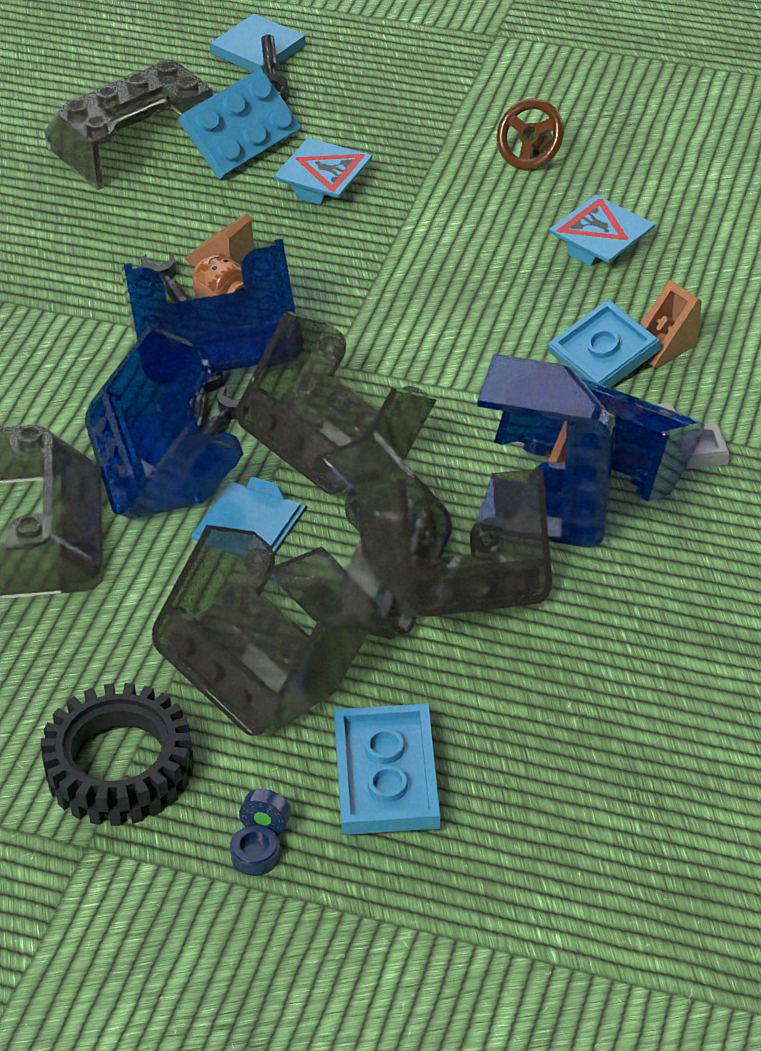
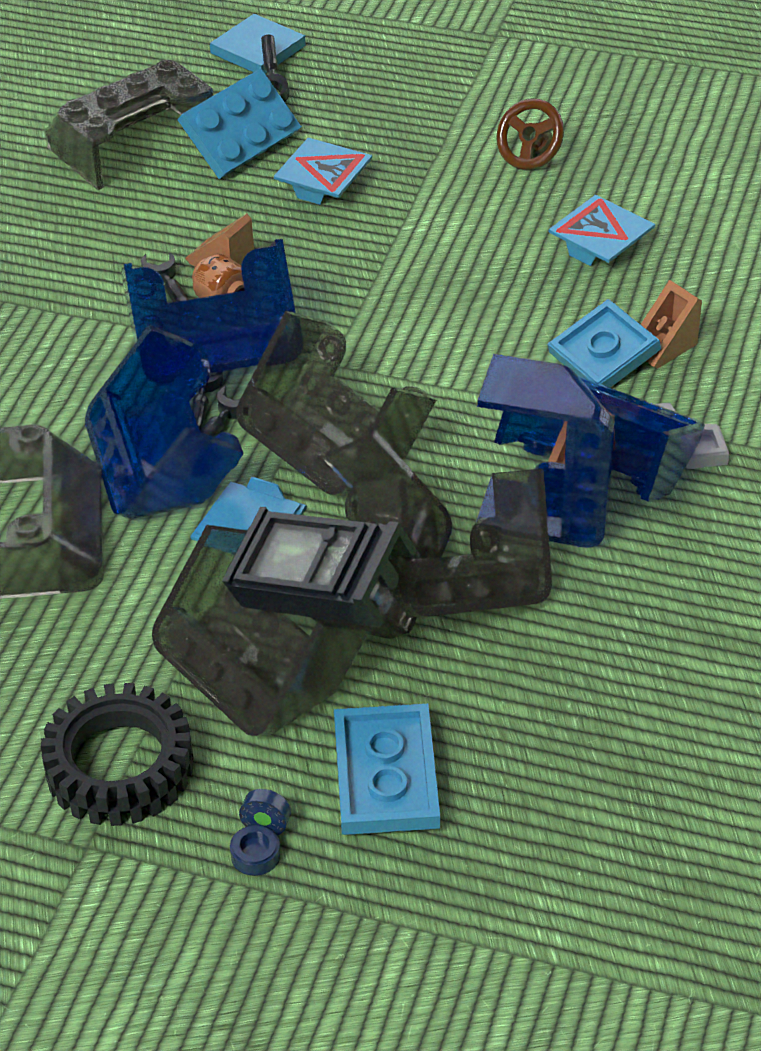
none -> black door [222,507,417,627]

